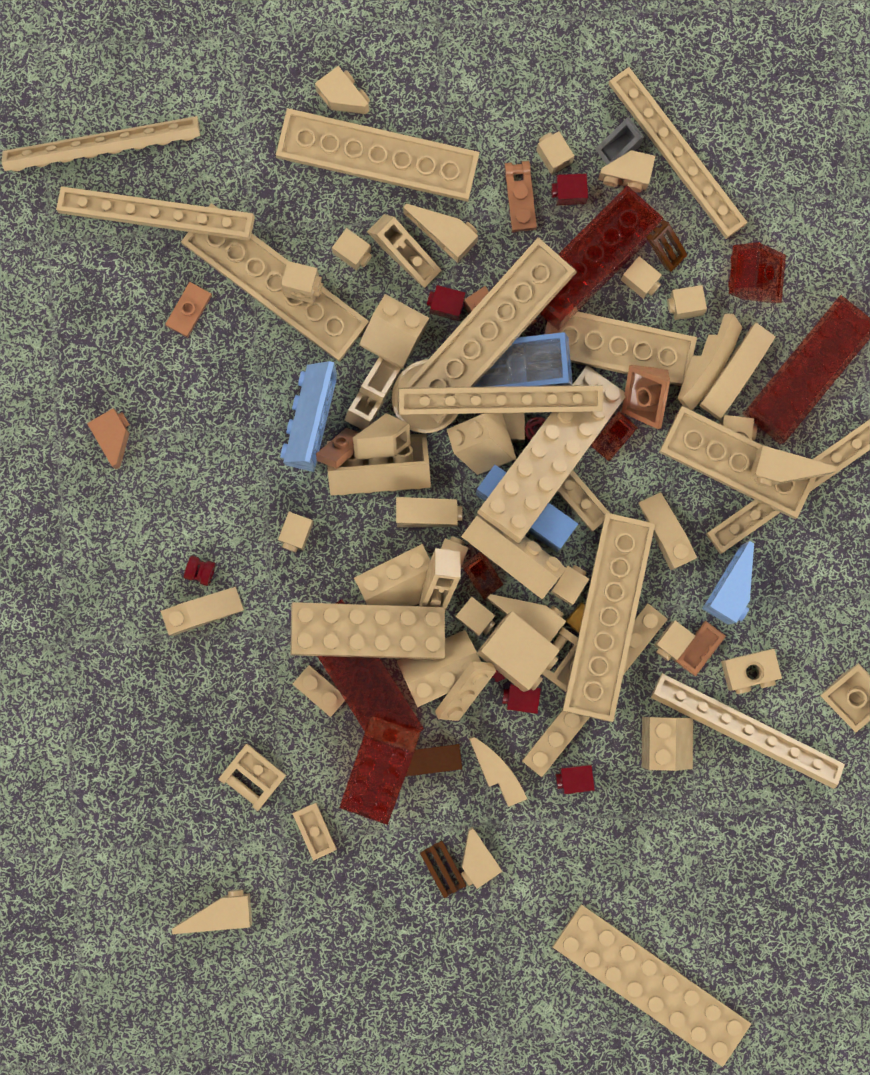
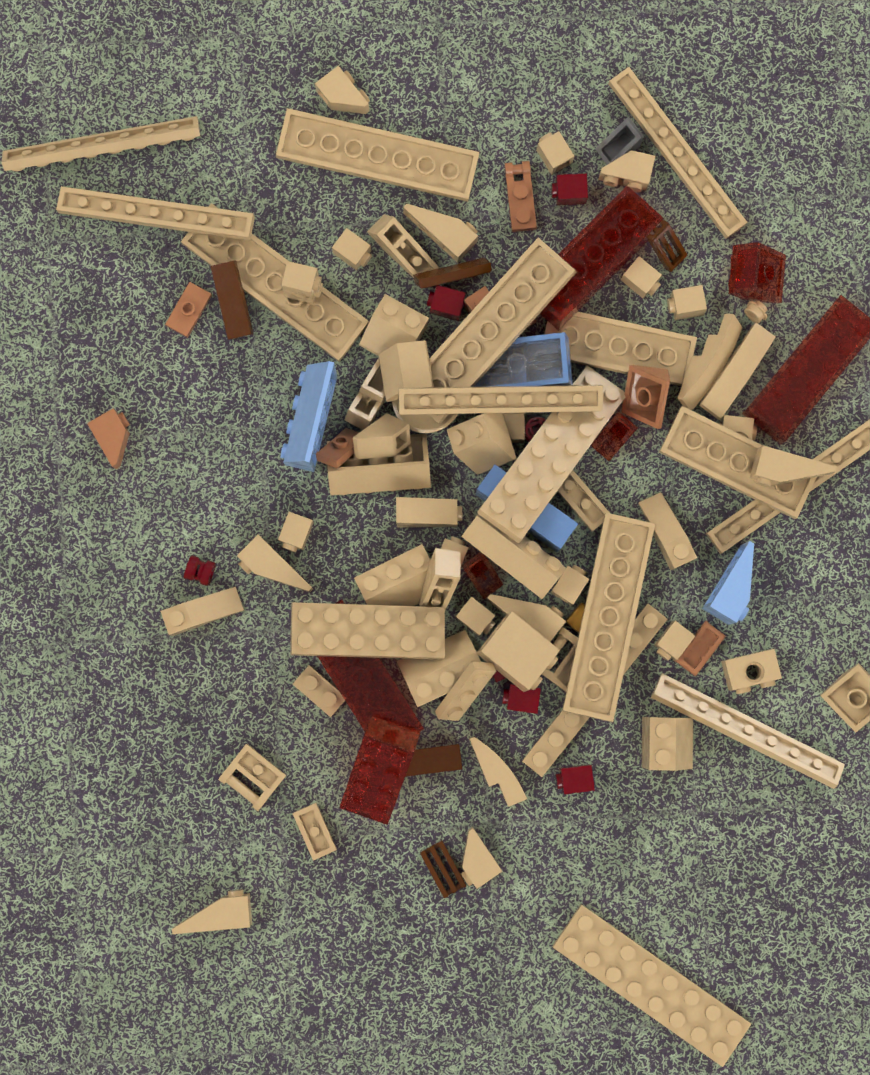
none -> reddish brown tile [210,260,254,340]
none -> tan slope [237,535,313,592]
none -> tan slope [379,340,434,402]
none -> reddish brown tile [413,258,492,289]
none -> tan plate [744,301,767,323]

